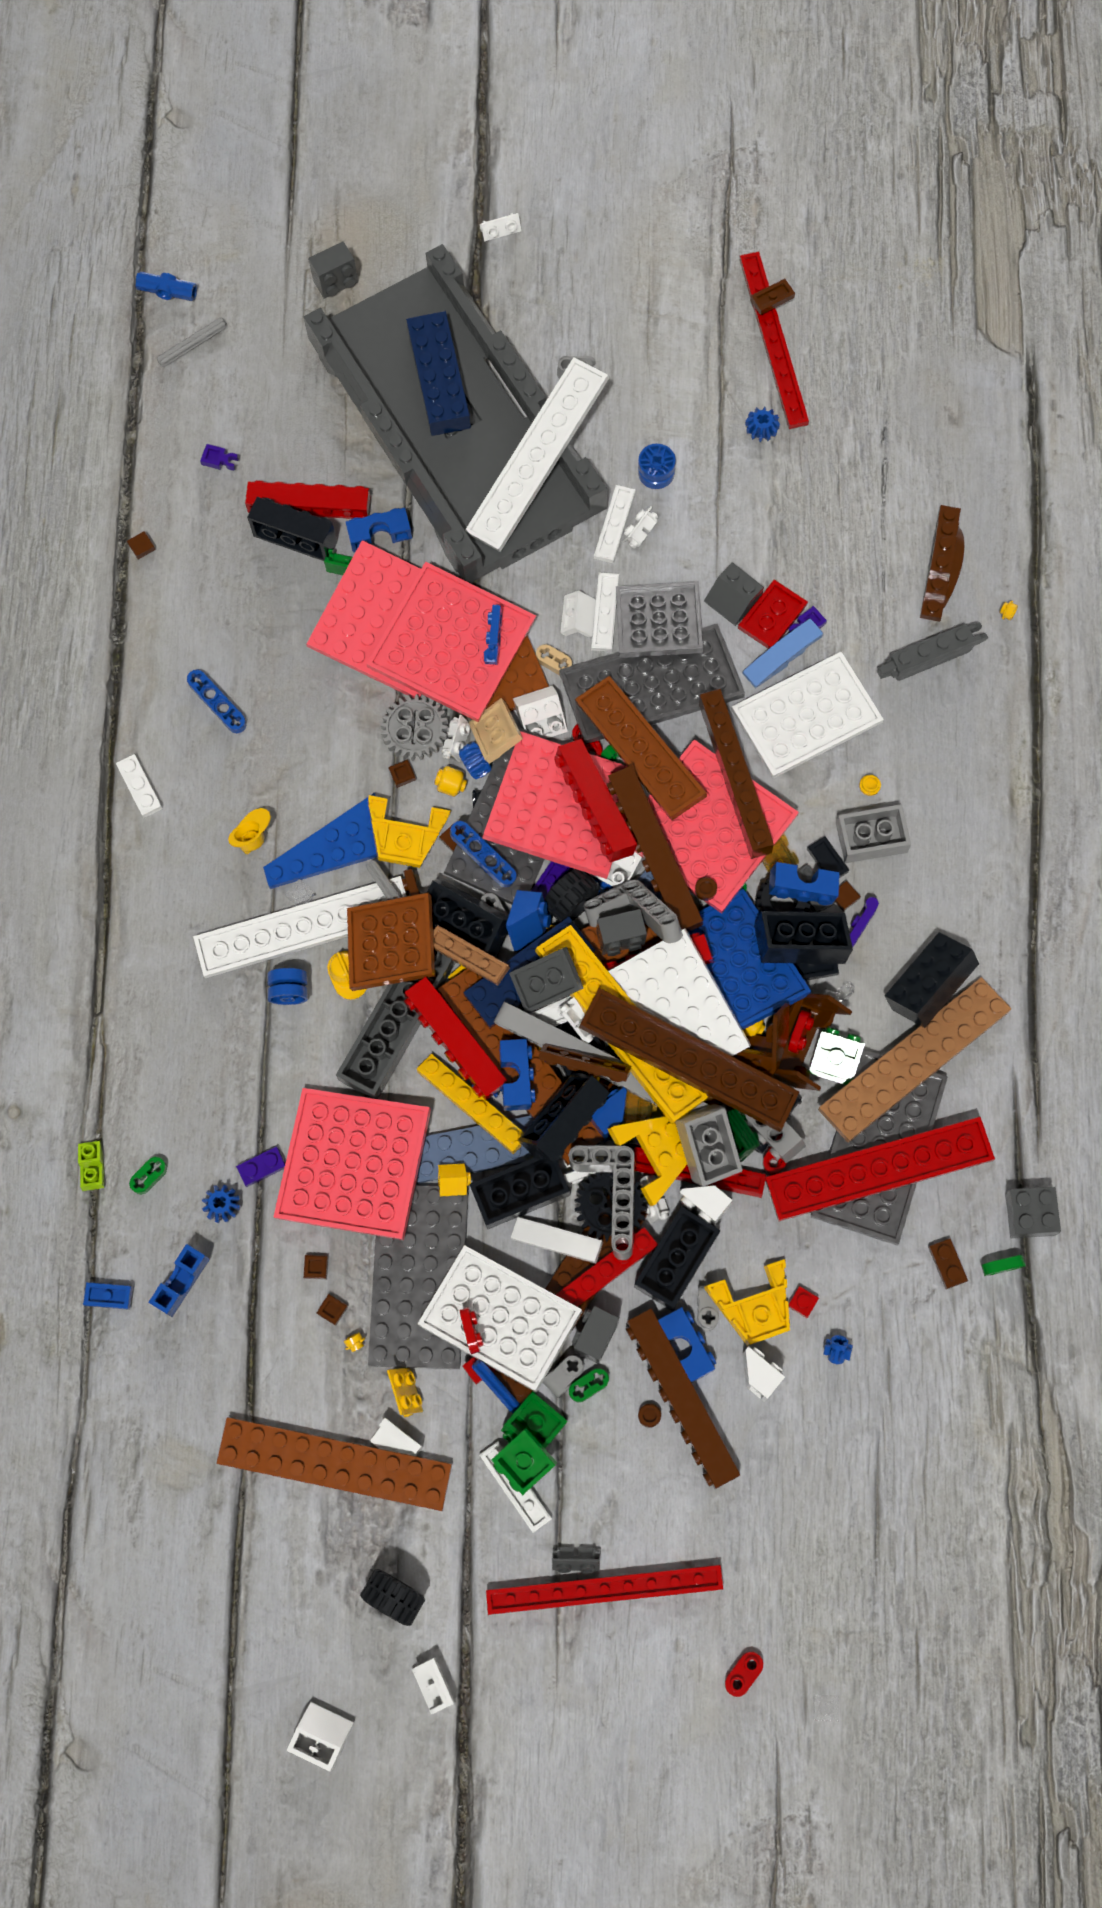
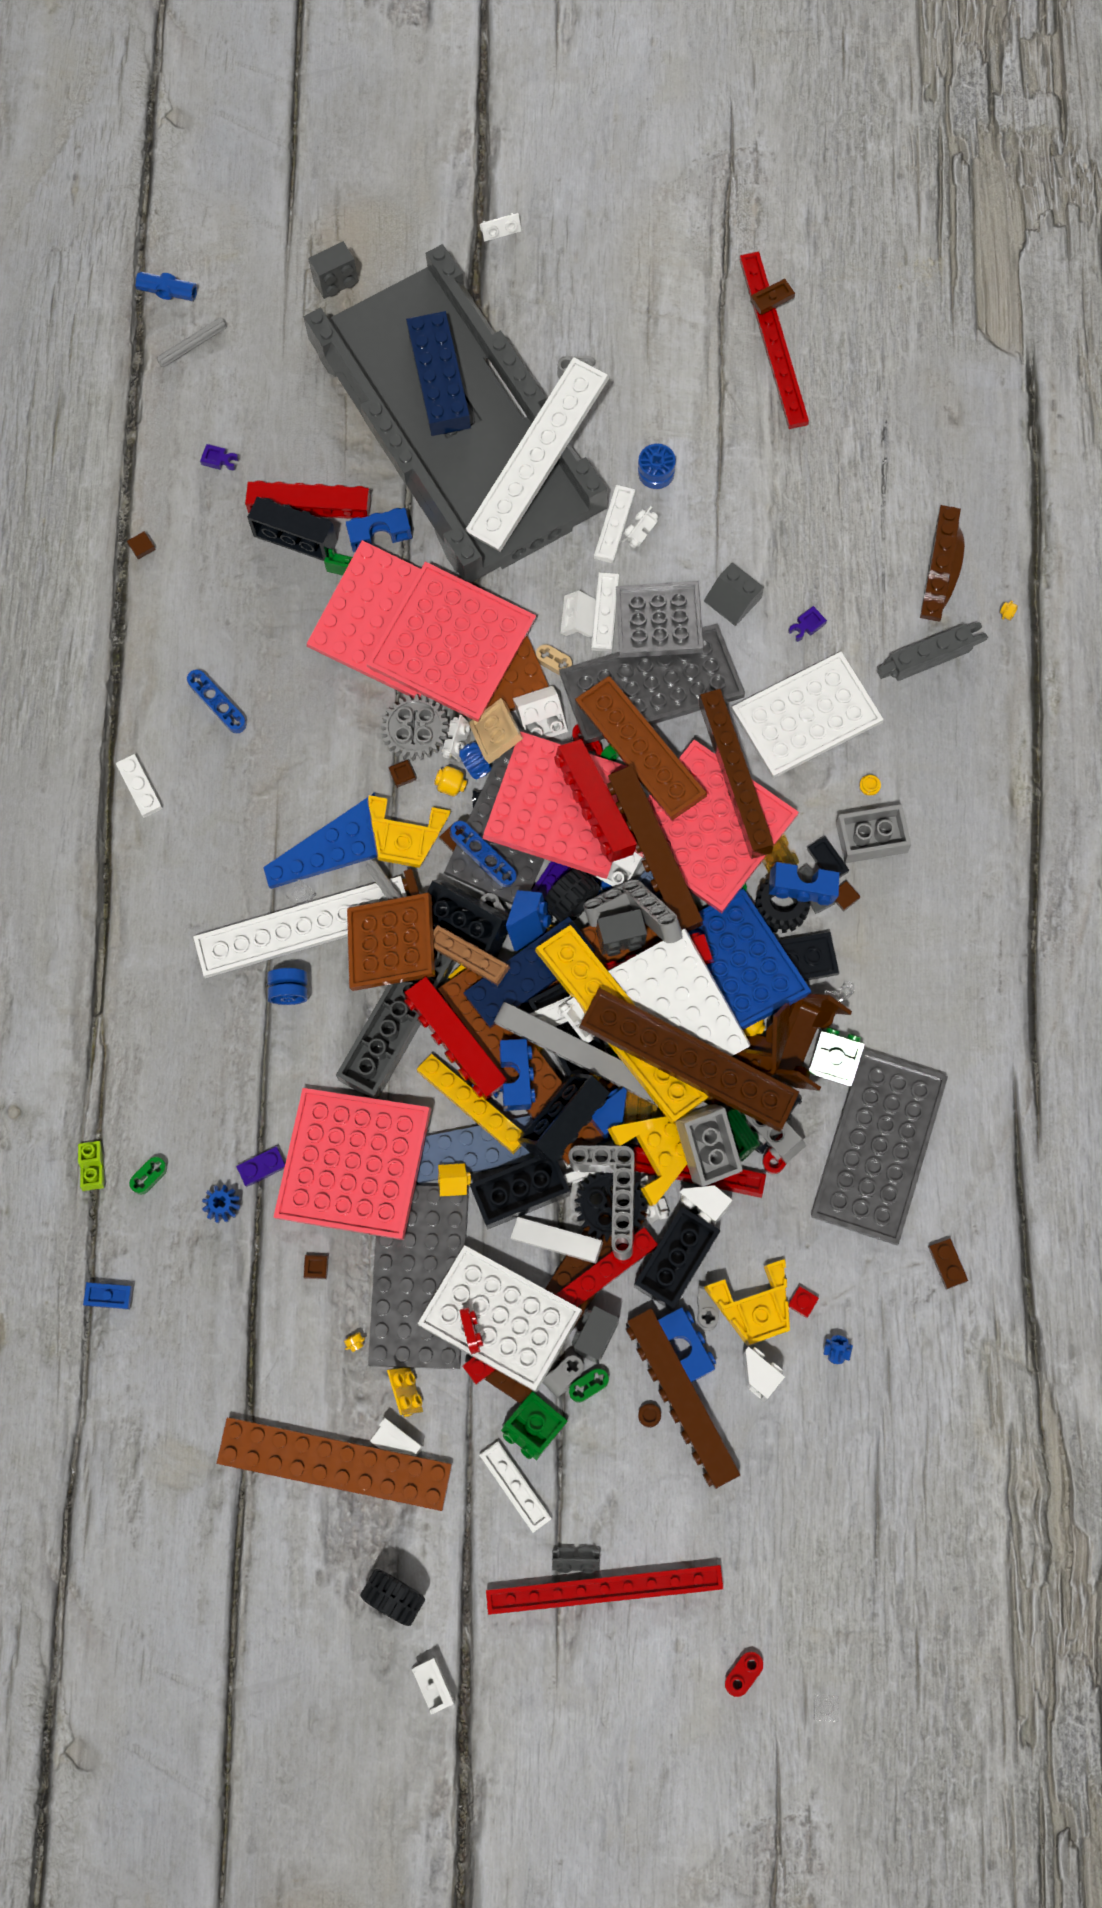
blue arch [148,1244,210,1317] -> none
yellow piece [228,808,271,854] -> none
white slope [287,1702,354,1772] -> none
reddish brown tile [316,1294,348,1326] -> none
yellow piece [327,951,367,1000] -> none
blue axle [472,1359,520,1413] -> none
blue hinge [484,605,503,665] -> none
green plate [491,1428,557,1496] -> none
dark grey plate [509,947,584,1013] -> none
reddish brown plate [539,1044,632,1082] -> none
reddish brown tile [695,877,717,901] -> none
red plate [738,580,808,649] -> none
medium blue slope [742,619,823,688] -> none
blue gear [745,406,780,442] -> none
black brick [754,911,853,964] -> none
red plate [765,1117,995,1222] -> none
red plate [788,1010,814,1054] -> none
medium nougat plate [818,977,1011,1143] -> none
dark purple plate [850,897,879,947] -> none
black brick [884,932,979,1028] -> none
green beam [981,1255,1026,1276] -> none
dark grey brick [1005,1187,1061,1239] -> none

